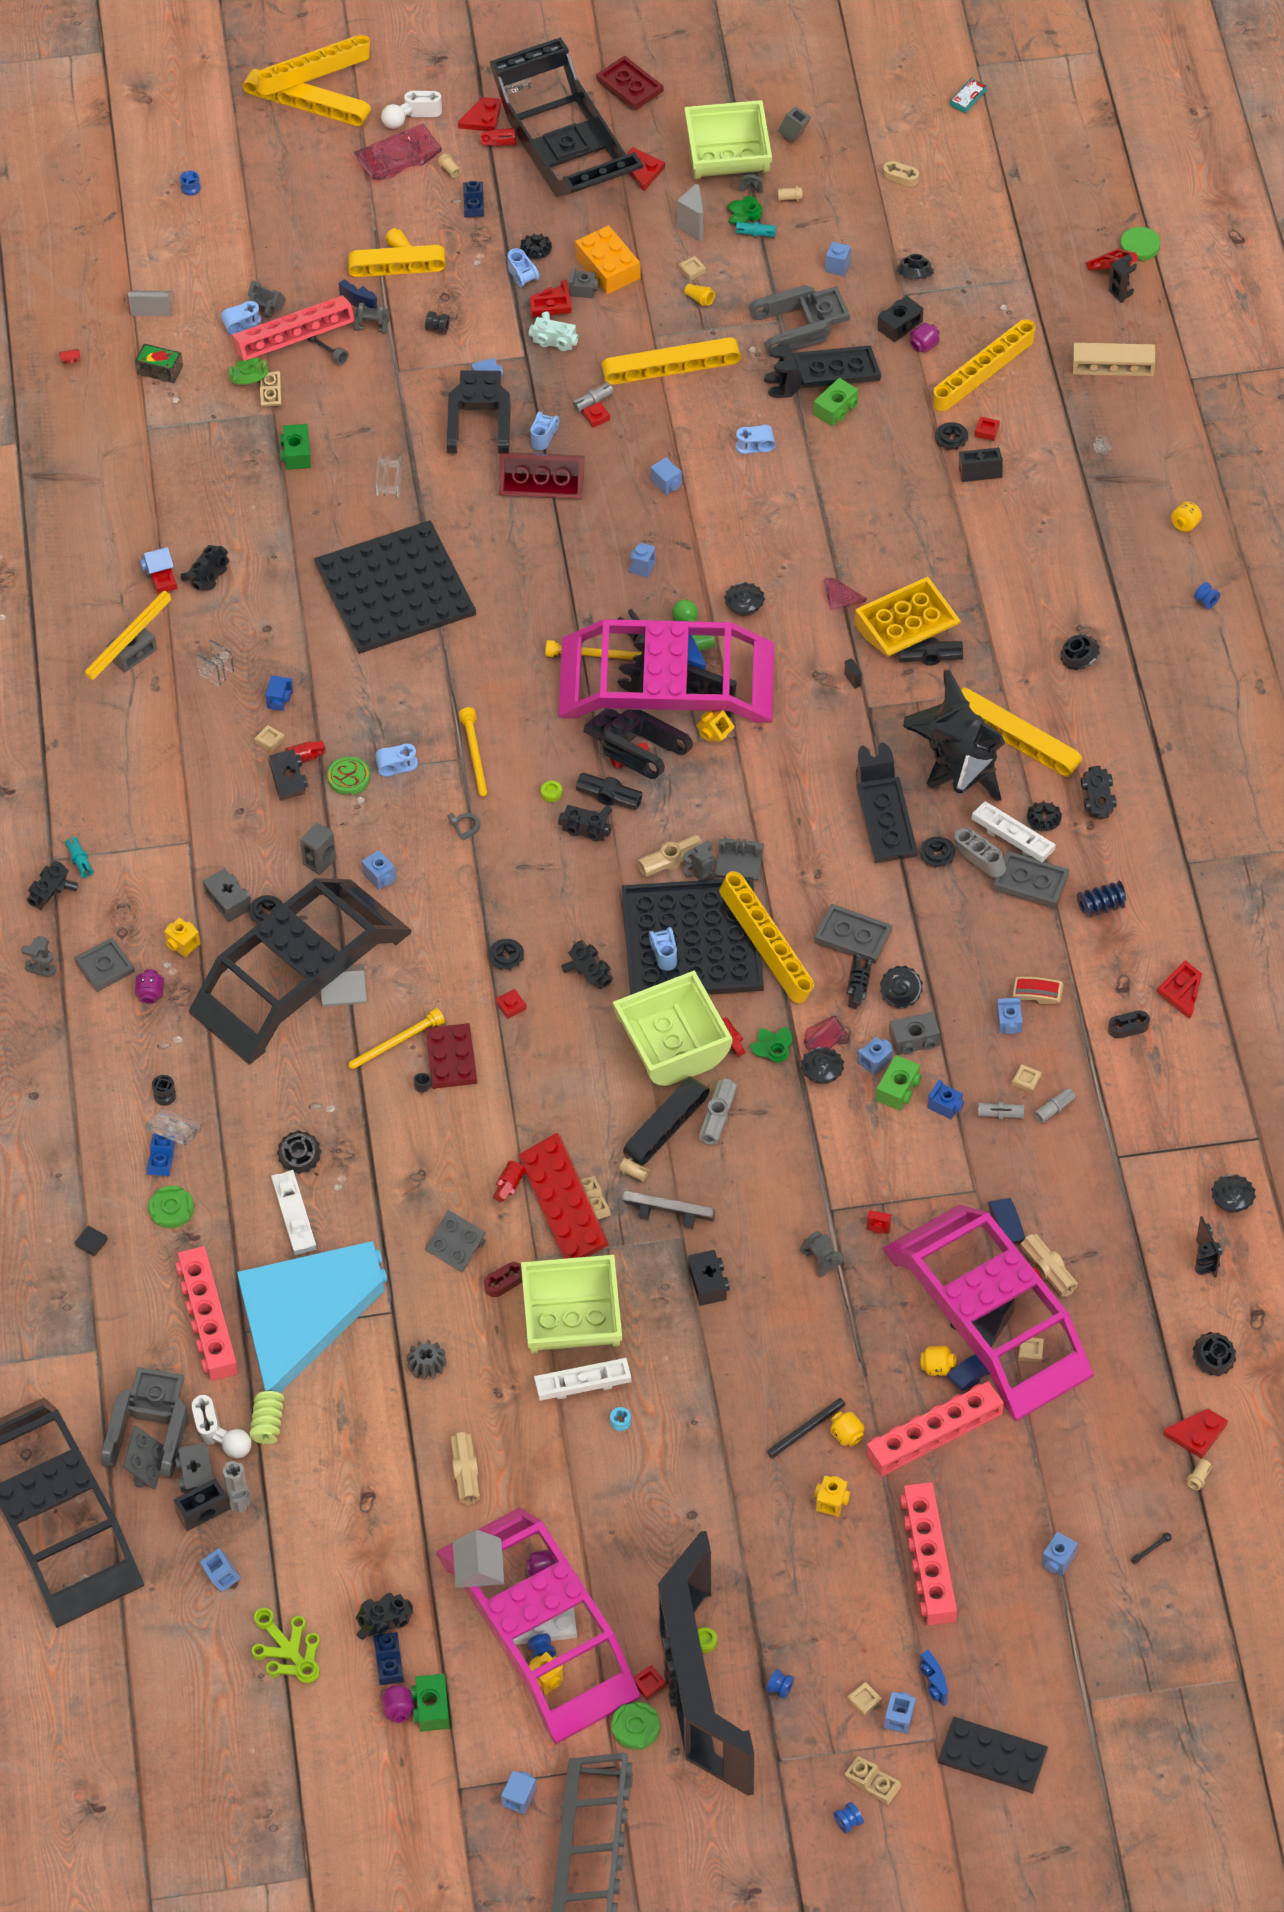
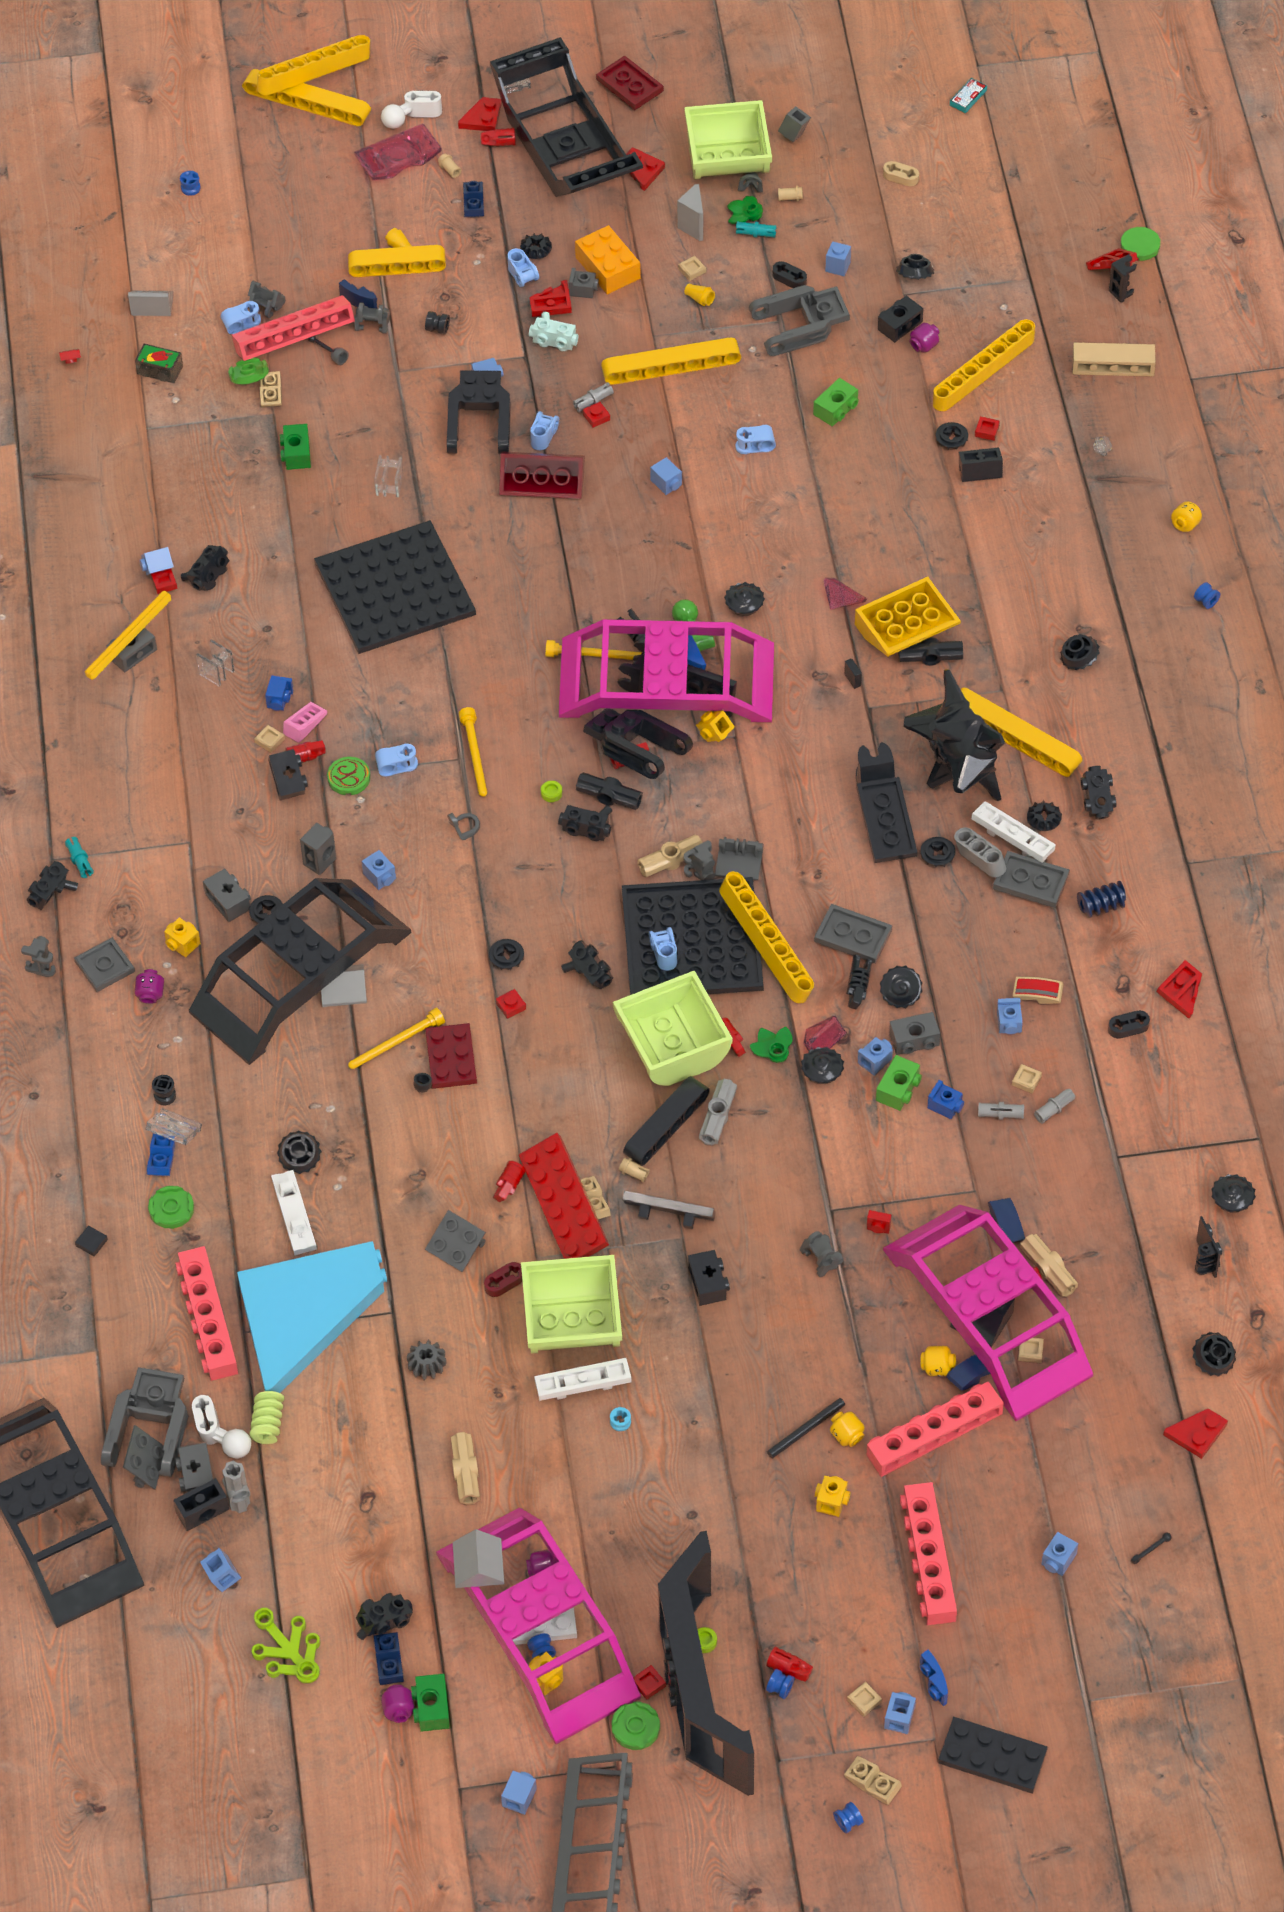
medium blue brick [629,542,656,578] -> none
black hinge [764,345,881,398] -> none
tan pin [1187,1459,1213,1490] -> none
none -> bright pink slope [283,702,327,743]
none -> red hinge [766,1646,813,1682]
none -> black beam [772,261,807,288]

